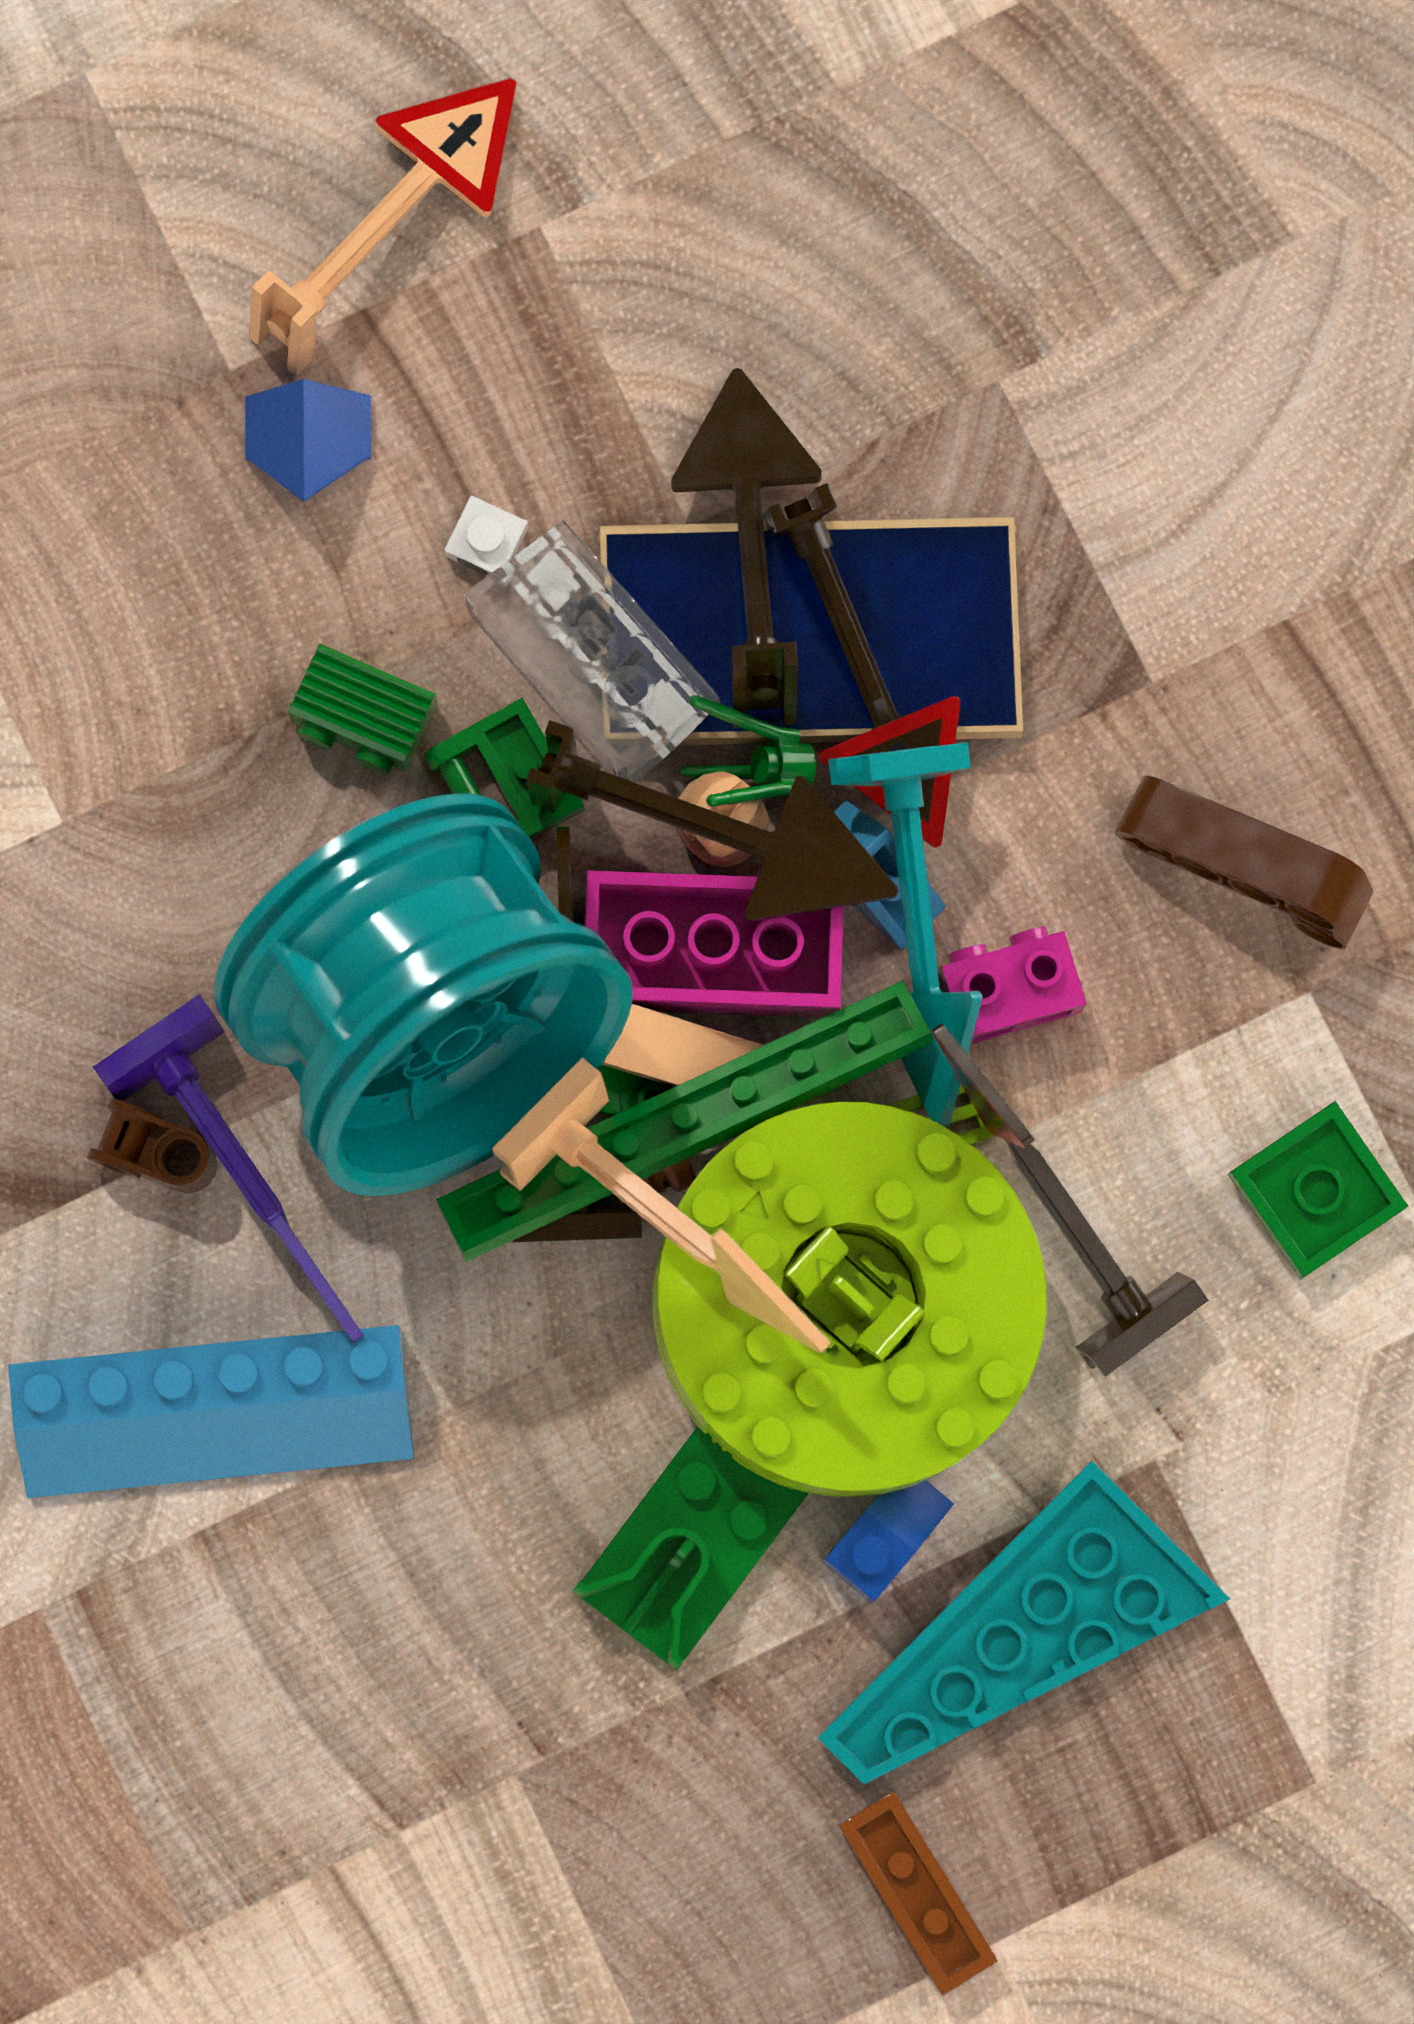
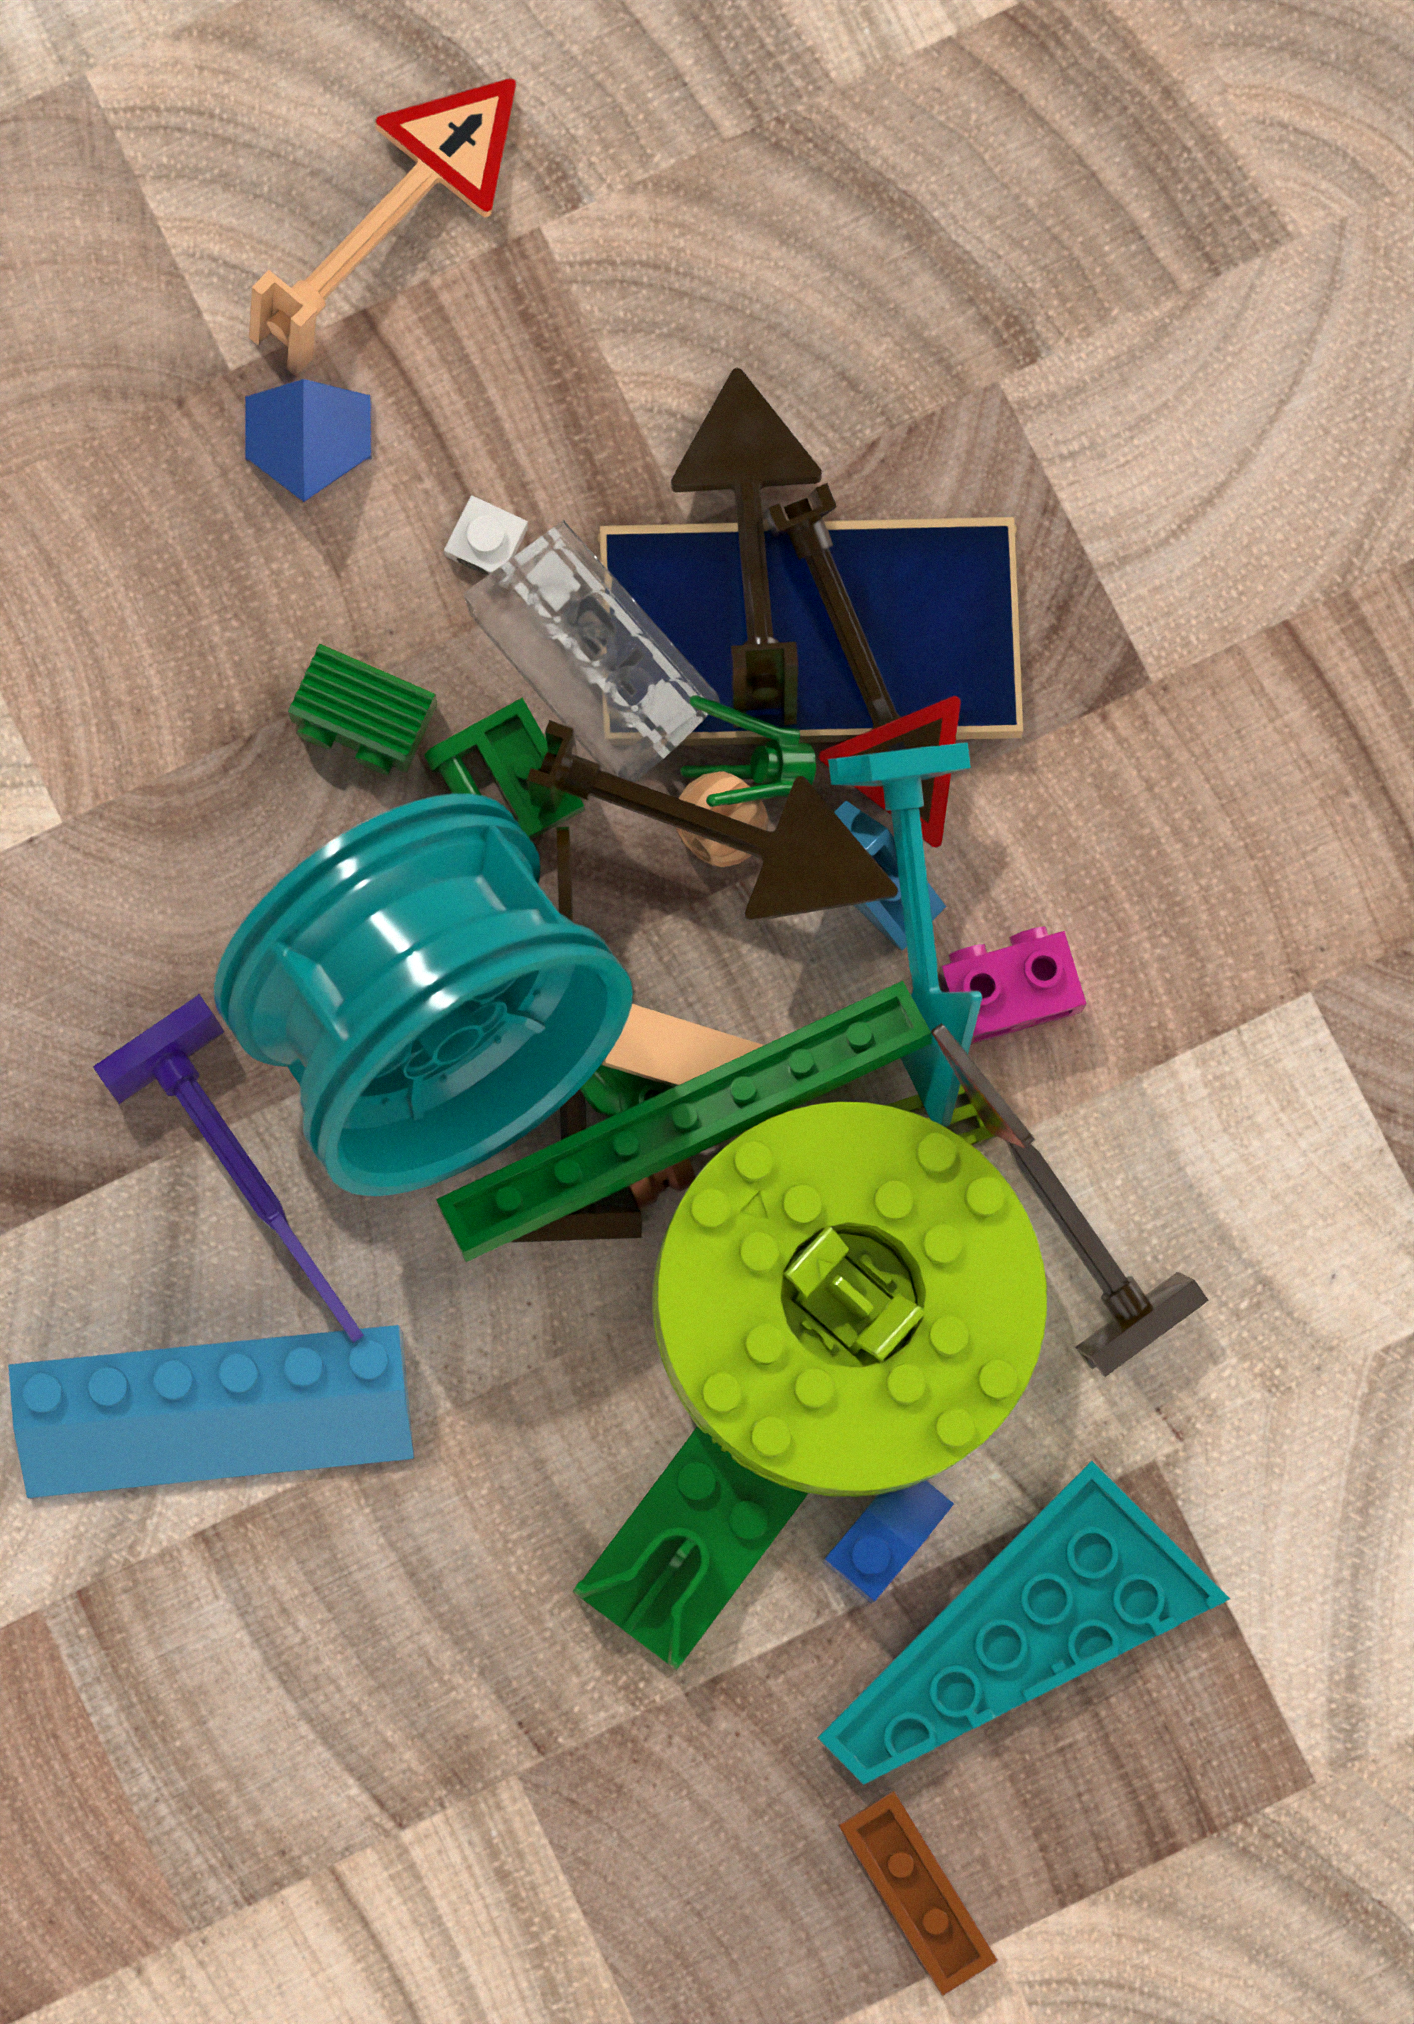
reddish brown piece [87,1098,218,1194] -> none
light nougat piece [492,1058,831,1353] -> none
dark pink brick [585,870,844,1018] -> none
reddish brown beam [1115,775,1373,950] -> none
green plate [1227,1101,1409,1280] -> none

